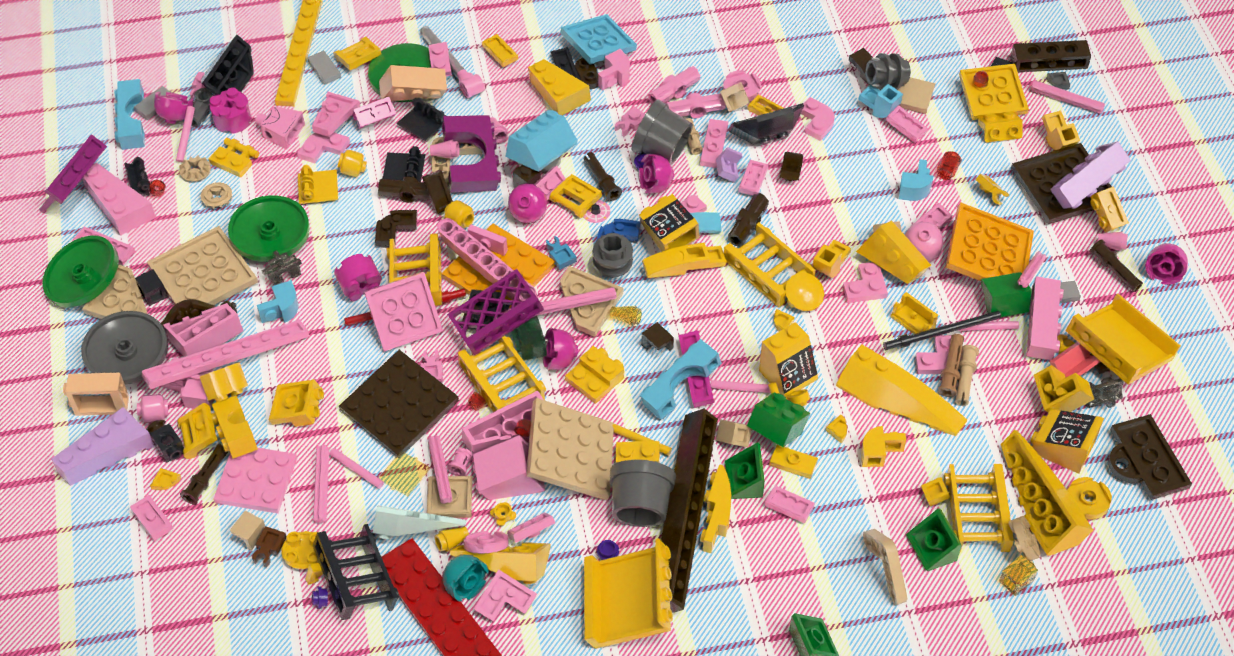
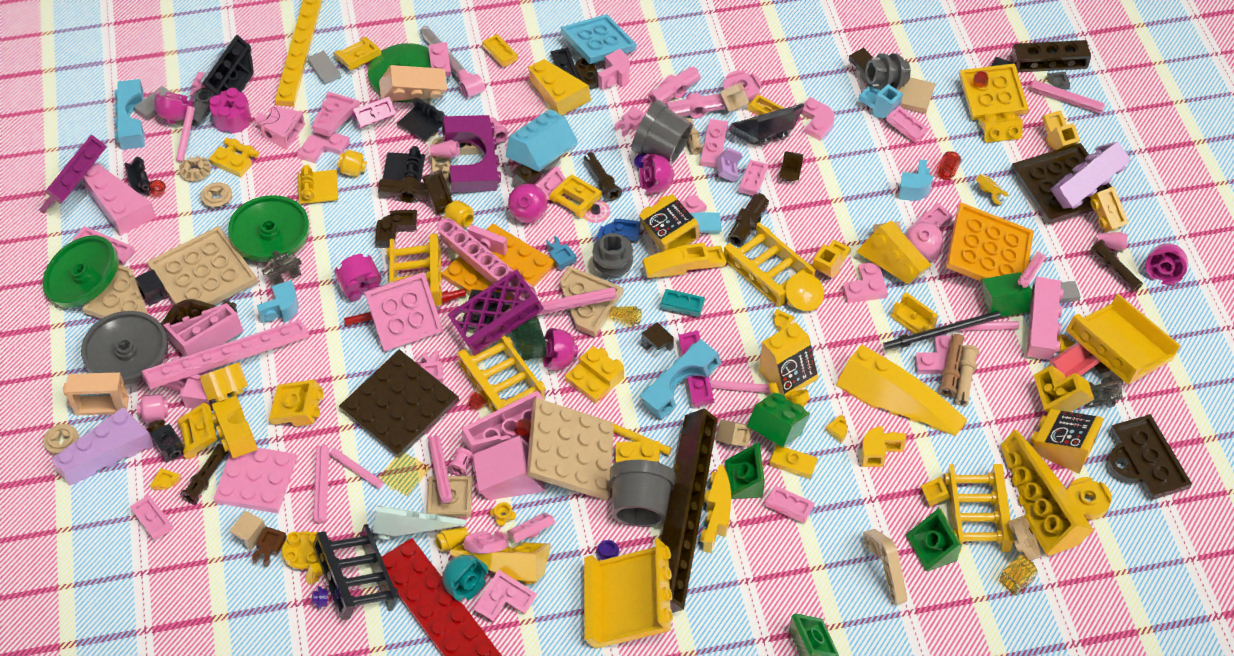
none -> tan gear [43,424,79,455]
none -> teal plate [660,289,705,317]

